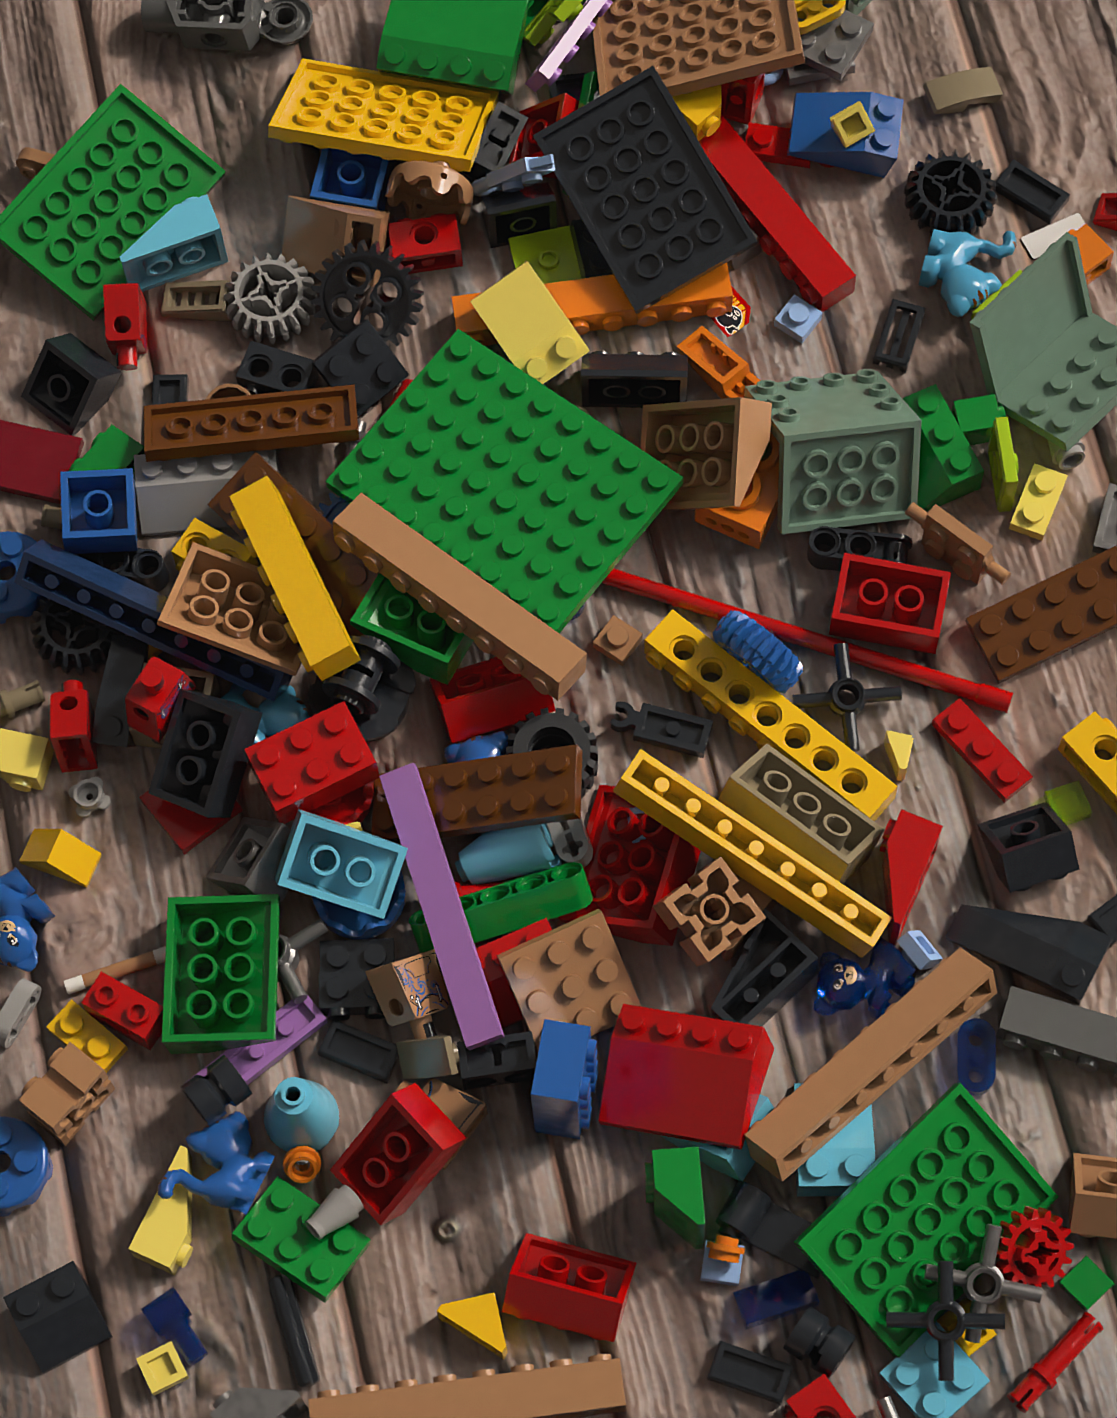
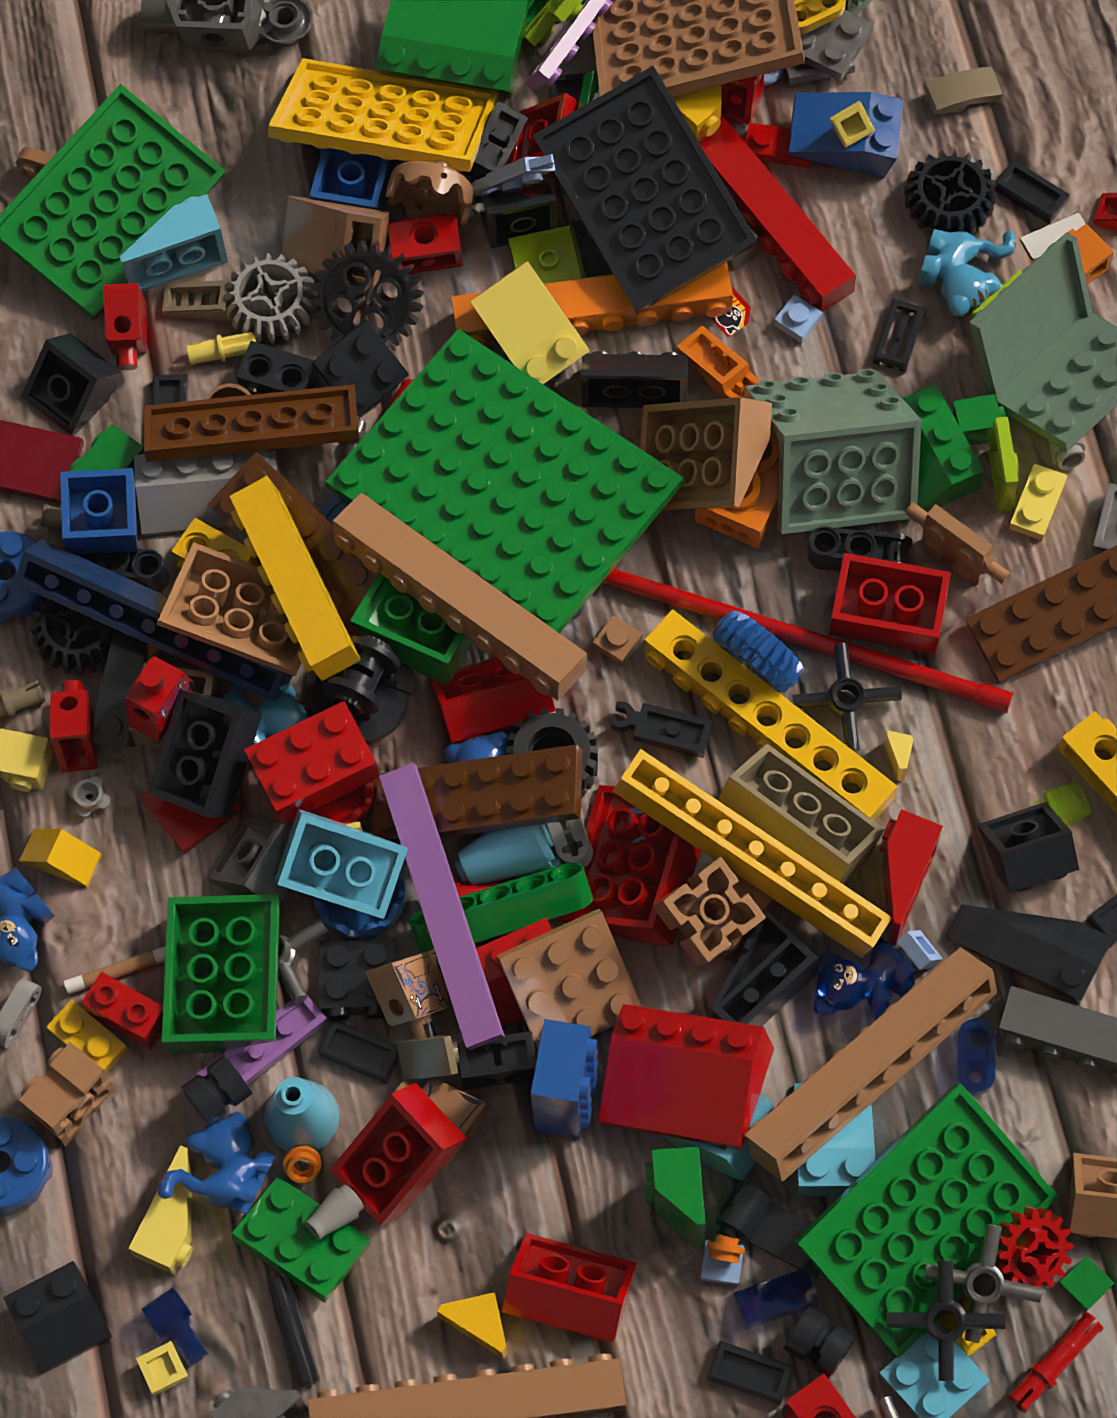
red plate [931,698,1033,803] -> none
none -> light yellow axle [187,332,257,366]

